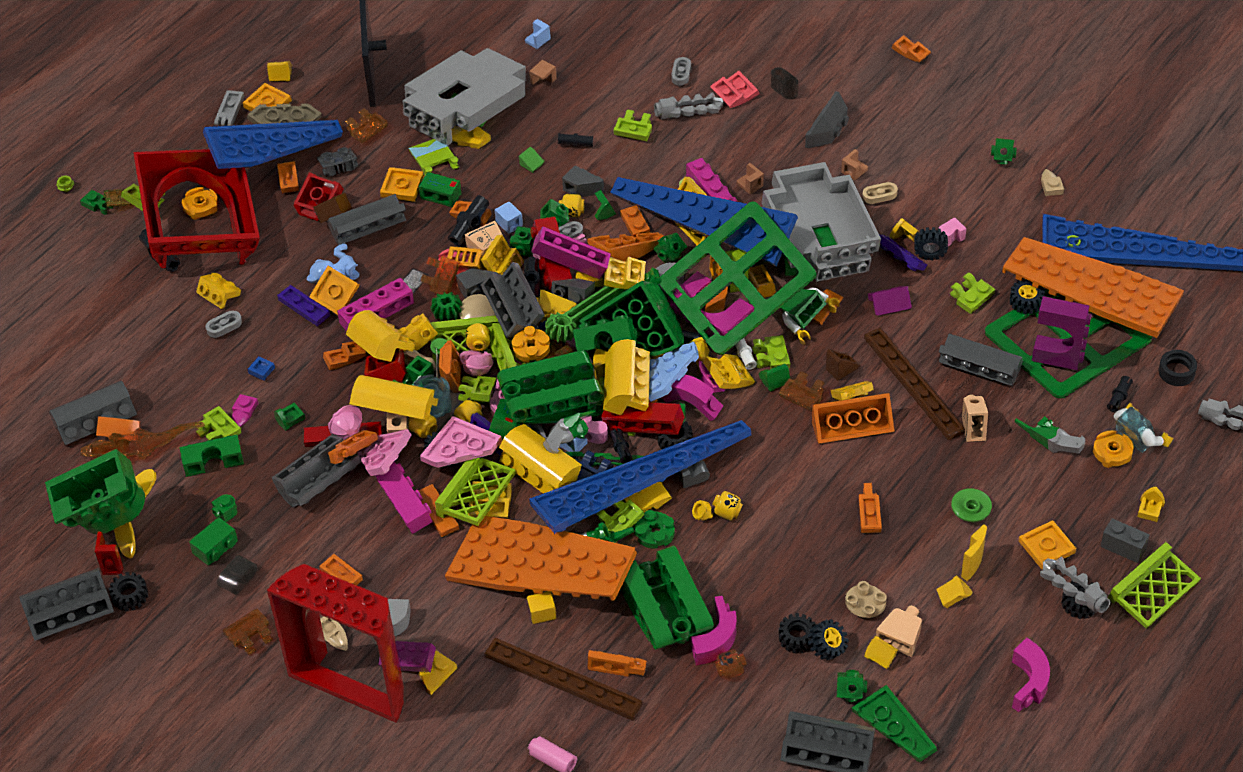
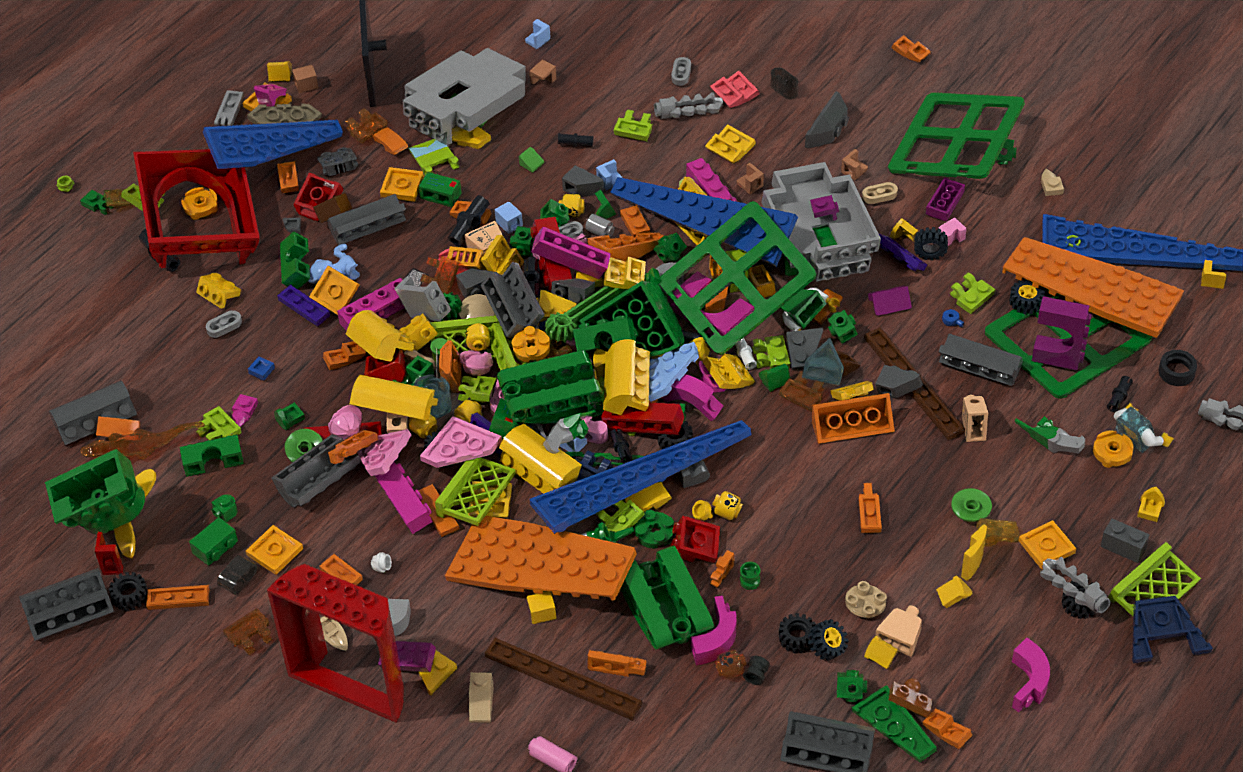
none -> orange tile [146,585,210,610]
none -> light orange plate [246,525,303,575]
none -> dark pink slope [254,84,287,107]
none -> green arch [280,231,310,289]
none -> dark grey tile [283,217,301,235]
none -> bright green dish [285,429,323,462]
none -> nougat panel [292,65,318,93]
none -> white plate [371,552,392,573]
none -> orange slope [373,127,408,155]
none -> light grey panel [394,277,451,321]
none -> tan slope [469,673,494,723]
none -> light grey brick [585,214,615,237]
none -> light blue panel [596,160,622,190]
none -> red plate [671,516,720,563]
none -> yellow slope [705,124,756,163]
none -> orange plate [710,550,734,588]
none -> green wheel [740,562,760,590]
none -> pearl dark grey wheel [743,655,770,685]
none -> dark grey wing [786,328,823,370]
none -> clear light blue slope [802,338,844,385]
none -> magenta bracket [810,195,839,221]
none -> green brick [828,310,858,344]
none -> dark grey slope [875,365,923,398]
none -> green window [888,93,1025,179]
none -> dark orange plate [888,678,932,718]
none -> orange slope [923,708,972,749]
none -> magenta piece [926,178,965,222]
none -> blue piece [942,309,964,327]
none -> clear yellow plate [976,518,1020,547]
none -> dark blue wing [1132,596,1213,663]
none -> yellow panel [1201,260,1226,289]

